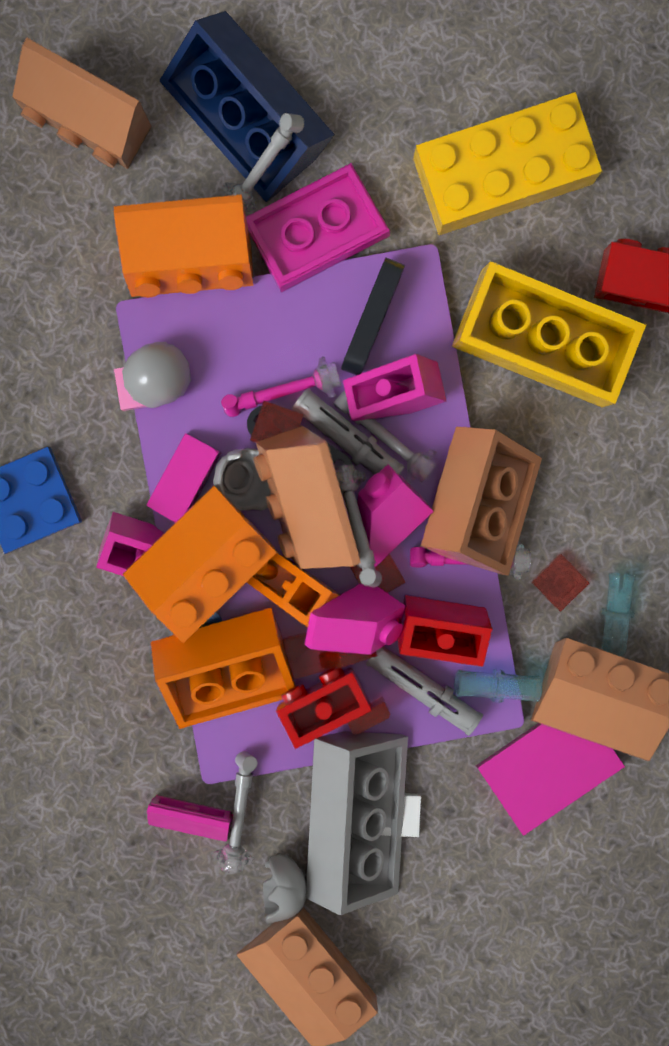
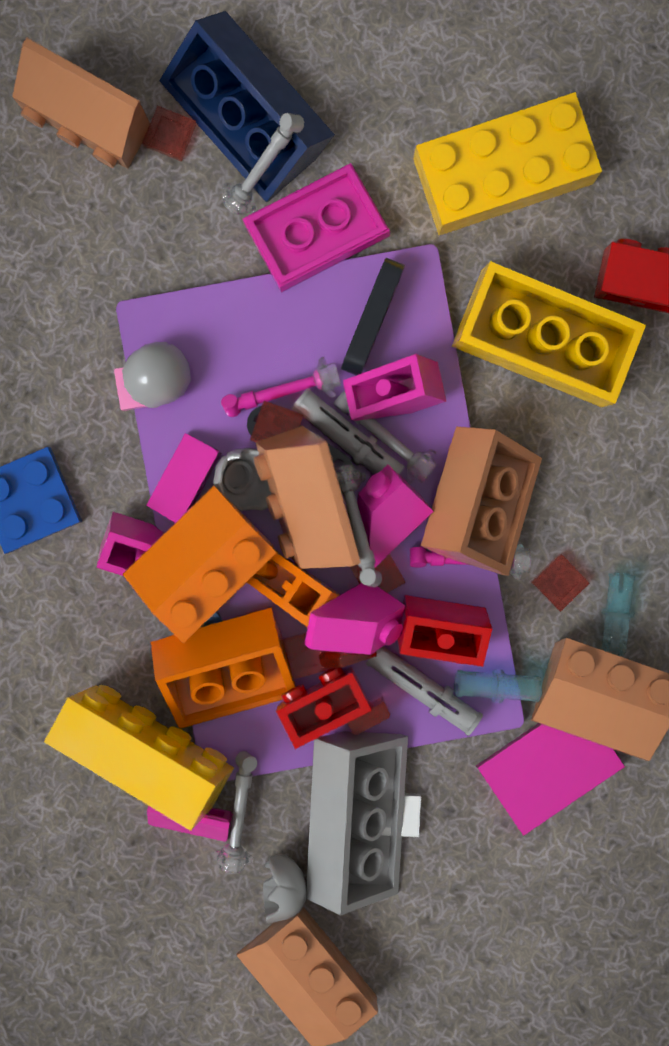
orange slope [114,195,254,298] -> none
none -> yellow brick [44,685,234,831]
none -> clear red tile [142,105,196,161]

